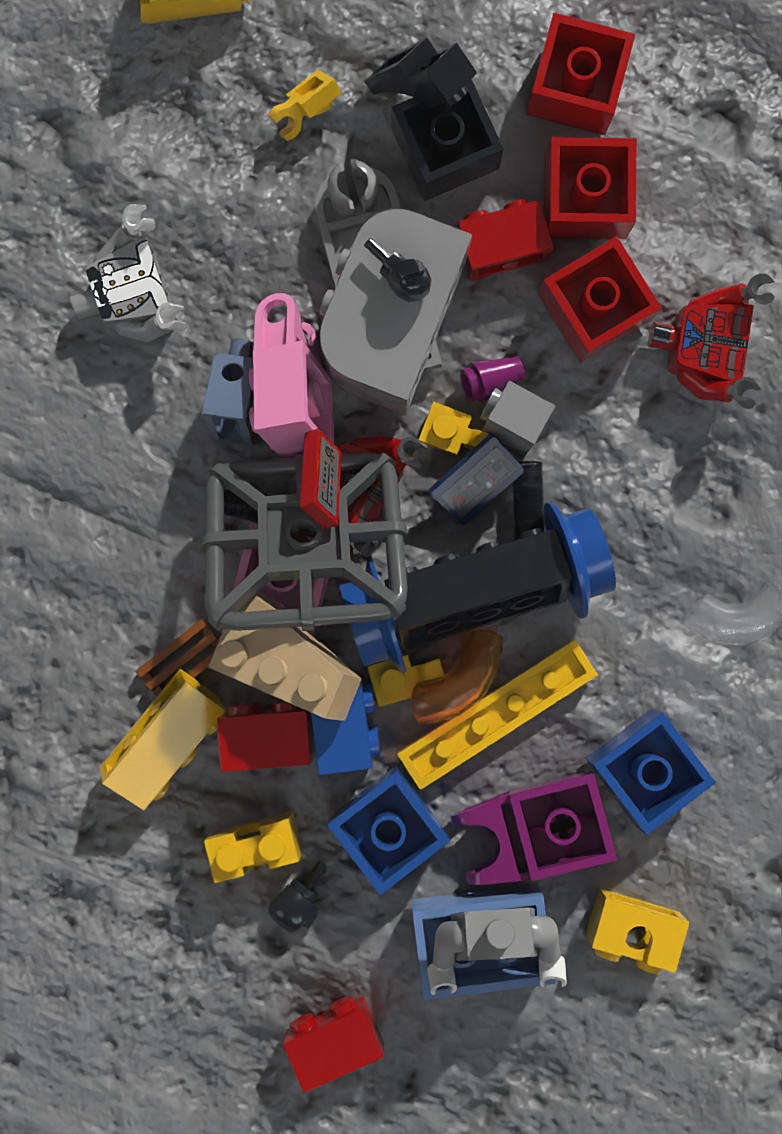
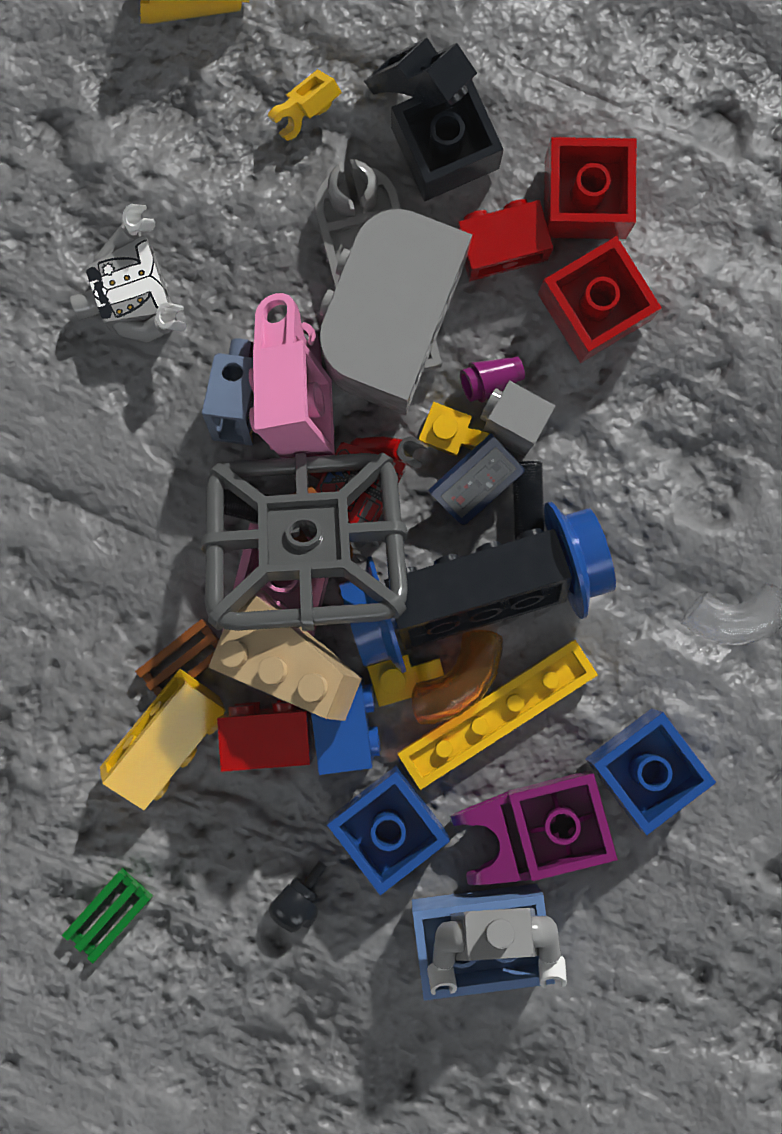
yellow brick [204,811,303,884] -> none
red brick [283,995,384,1093] -> none
red tile [300,428,342,529] -> none
black piece [364,237,432,303] -> none
red brick [526,13,636,135] -> none
yellow brick [585,888,690,974] -> none
red torso [648,274,775,409] -> none
none -> green tile [62,868,153,964]

